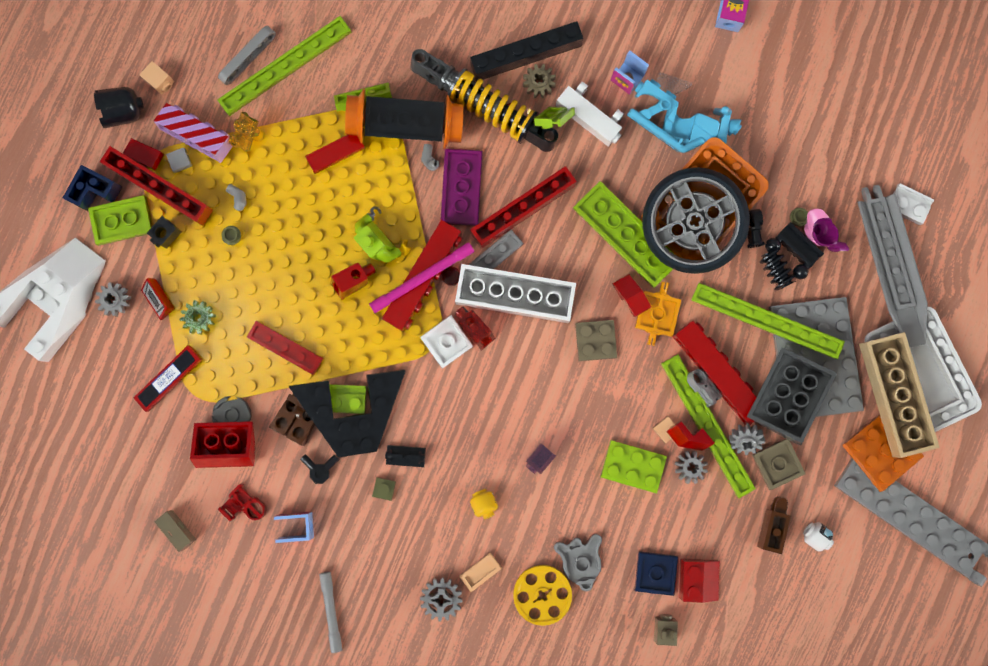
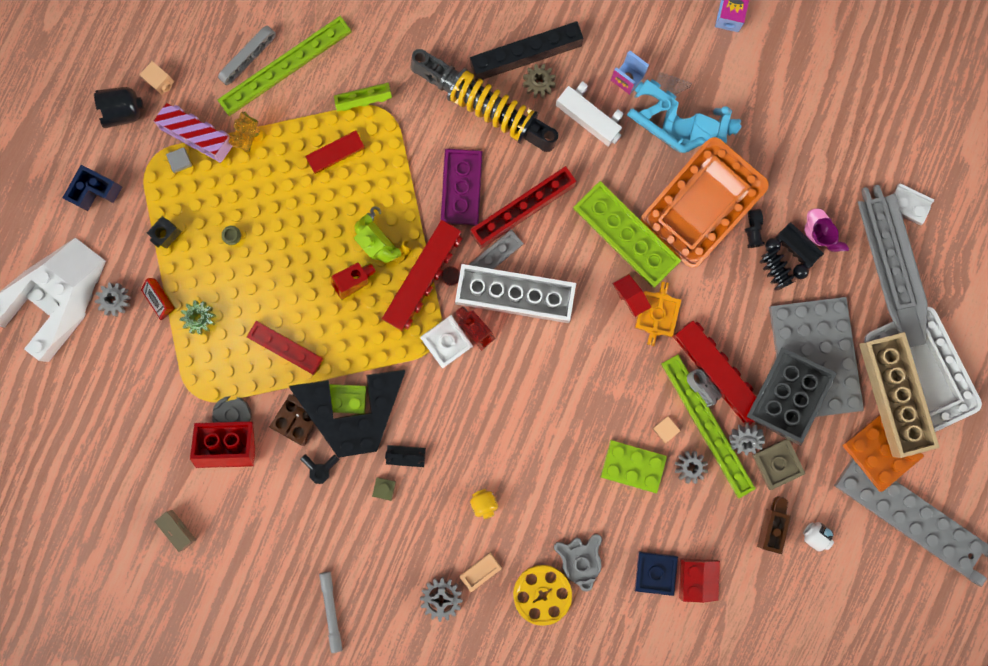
lime plate [88,195,152,246] -> none
red brick [99,146,213,226] -> none
red tile [123,138,164,171] -> none
tile [133,345,203,412] -> none
red piece [218,484,267,522] -> none
light grey arm [226,184,247,211] -> none
light blue piece [274,512,314,543] -> none
black brick [345,88,464,149] -> none
dark pink piece [369,242,474,313] -> none
light grey arm [421,144,439,171] -> none
clear purple brick [525,443,556,474] -> none
lime plate [534,107,575,129] -> none
dark tan plate [575,320,617,361] -> none
light grey wheel [642,168,750,274] -> none
dark tan brick [654,614,678,646] -> none
red slope [666,421,715,451] -> none
lime tile [691,283,845,360] -> none
olive plate [790,207,808,227] -> none

